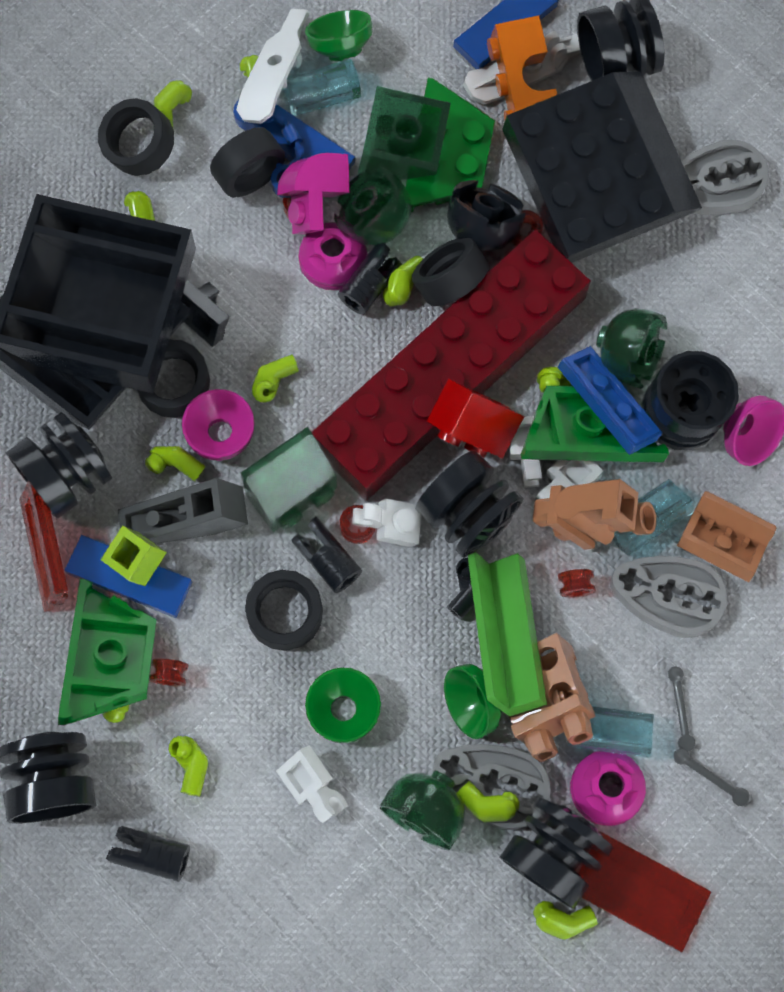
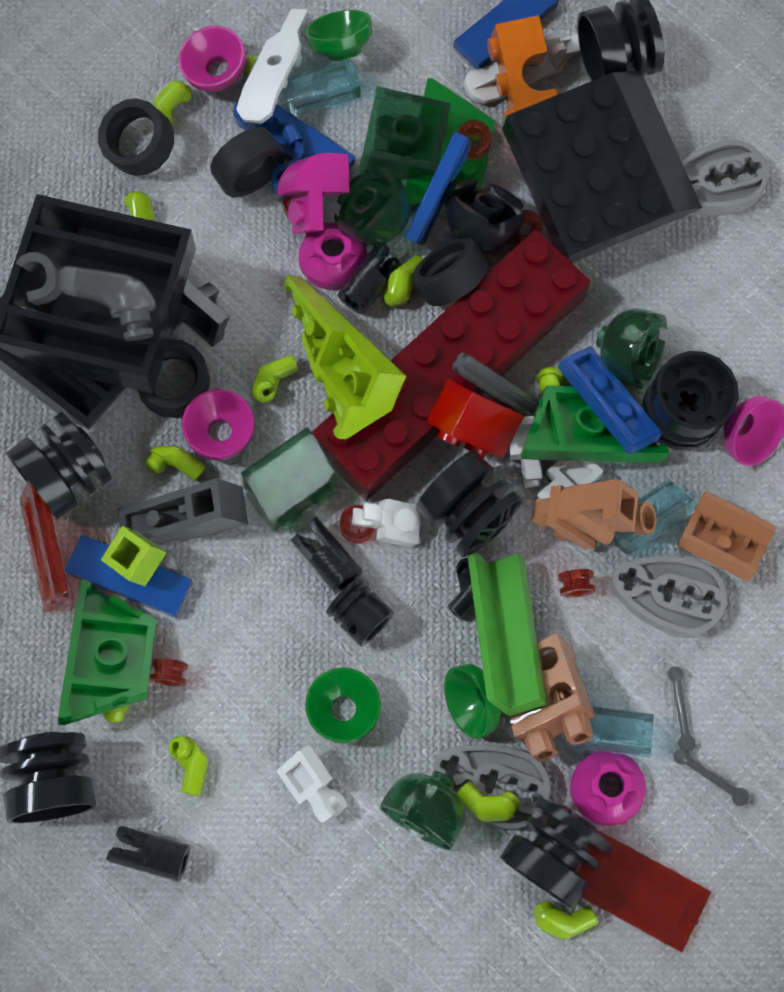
black tyre [245,570,323,651] -> none
none -> piece [16,252,156,341]
none -> dark pink piece [178,25,246,92]
none -> lime wedge [283,274,406,439]
none -> black piece [326,578,394,647]
none -> blue tile [404,132,472,246]
none -> dark grey axle [452,353,539,417]
none -> clear red bush [458,120,491,159]

